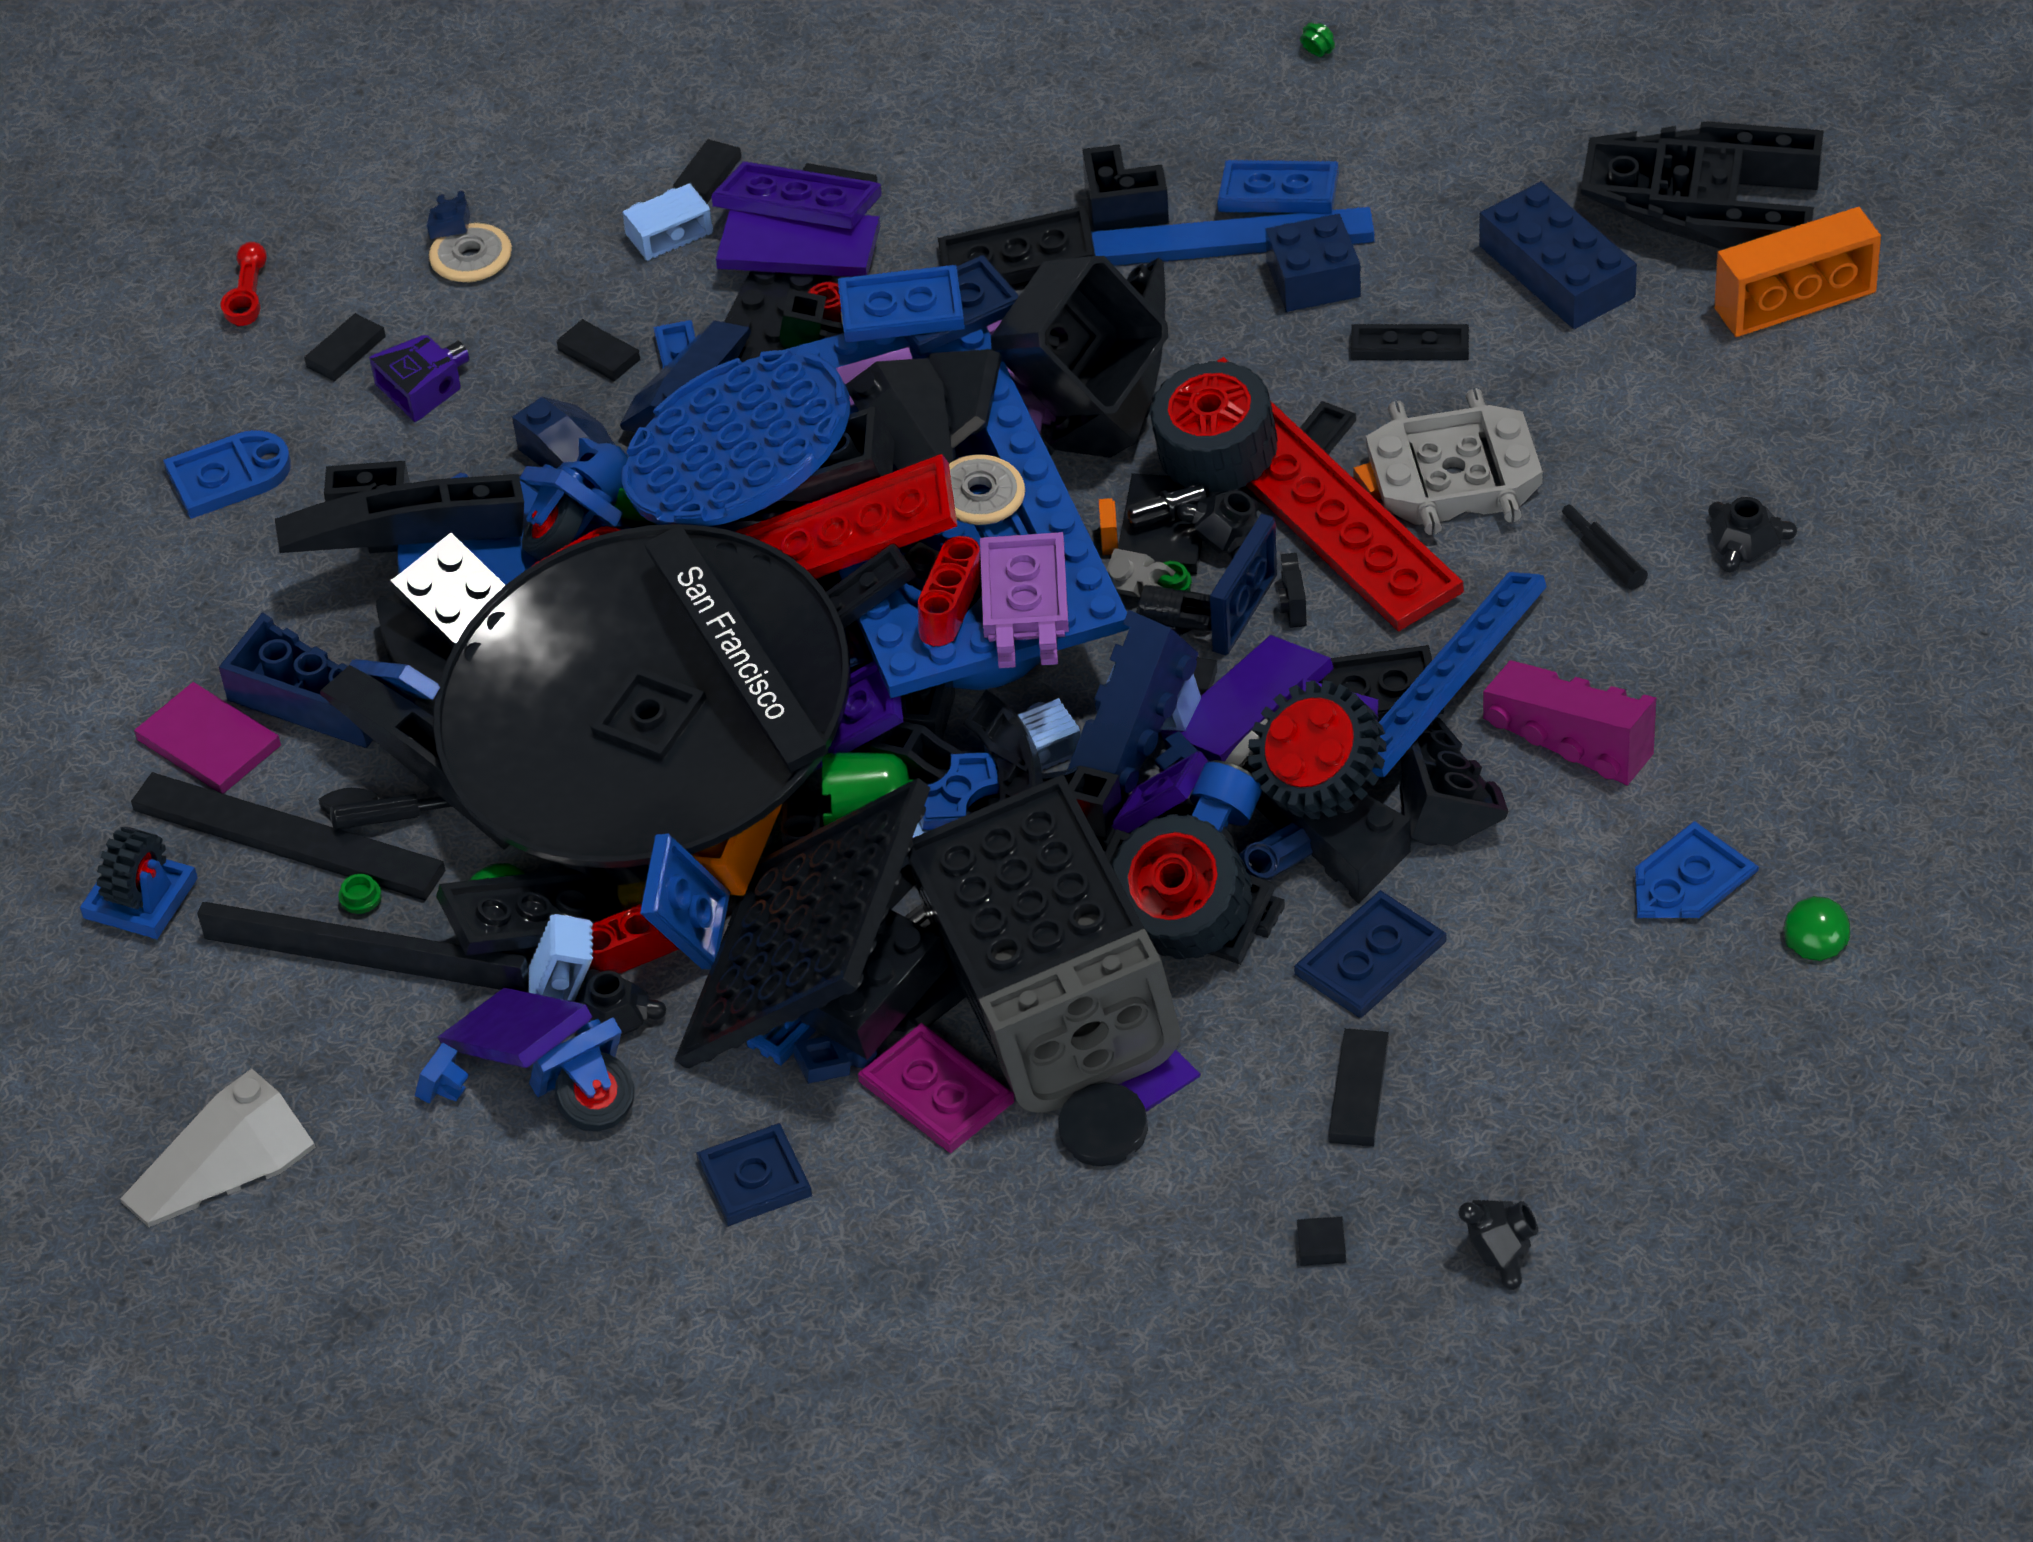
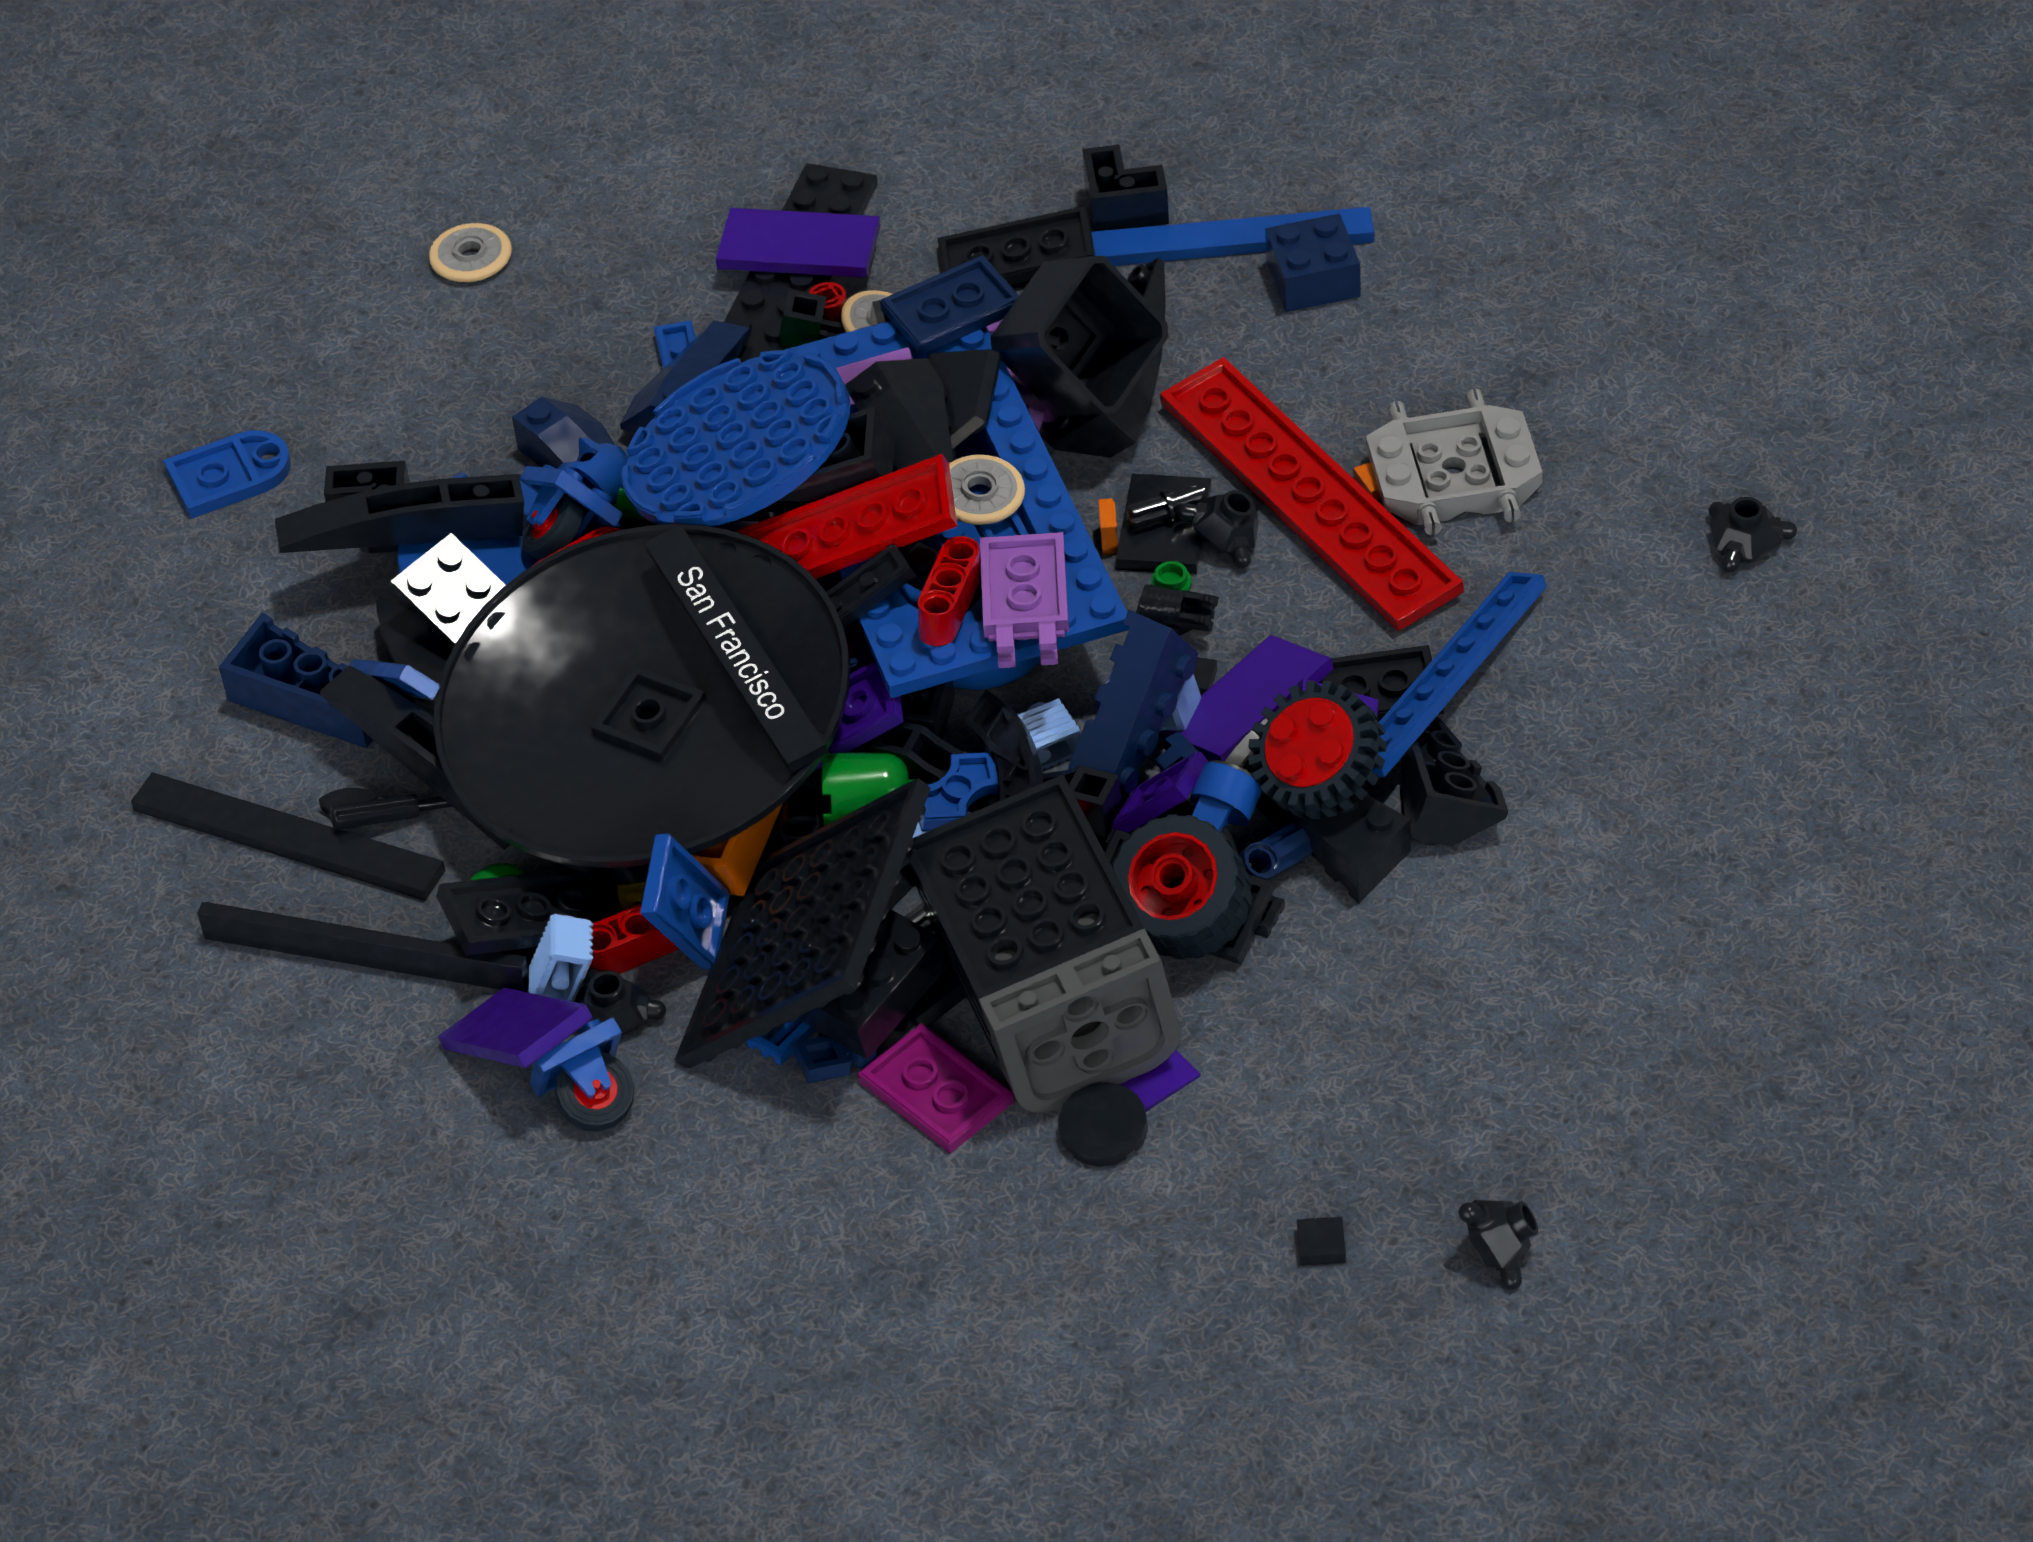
plate [80,826,198,939] -> none
light grey wedge [120,1068,315,1227] -> none
magenta tile [134,682,281,794] -> none
red piece [221,242,267,326] -> none
black tile [304,313,386,381] -> none
green plate [338,874,382,914] -> none
dark purple torso [369,335,470,422] -> none
blue tile [415,1043,469,1104] -> none
dark blue plate [427,191,471,239] -> none
black tile [556,319,640,381] -> none
light blue brick [622,183,713,261] -> none
black tile [673,139,742,204] -> none
dark blue tile [696,1123,812,1226] -> none
dark purple tile [712,161,882,229] -> none
blue tile [838,265,965,343] -> none
light grey plate [1106,548,1175,598] -> none
black wheel [1150,361,1278,493] -> none
dark blue tile [1210,513,1277,656] -> none
blue tile [1218,160,1339,213] -> none
black plate [1277,553,1307,628] -> none
dark blue tile [1294,890,1446,1019] -> none
green plate [1300,23,1335,57] -> none
black tile [1300,401,1356,455] -> none
black tile [1329,1028,1389,1147] -> none
black tile [1351,324,1469,360] -> none
dark blue brick [1479,181,1637,329] -> none
magenta wedge [1483,660,1656,786] -> none
black axle [1562,504,1648,590] -> none
black wedge [1581,121,1824,250] -> none
blue tile [1635,821,1759,918] -> none
orange brick [1714,206,1881,337] -> none
green hair [1783,896,1851,961] -> none

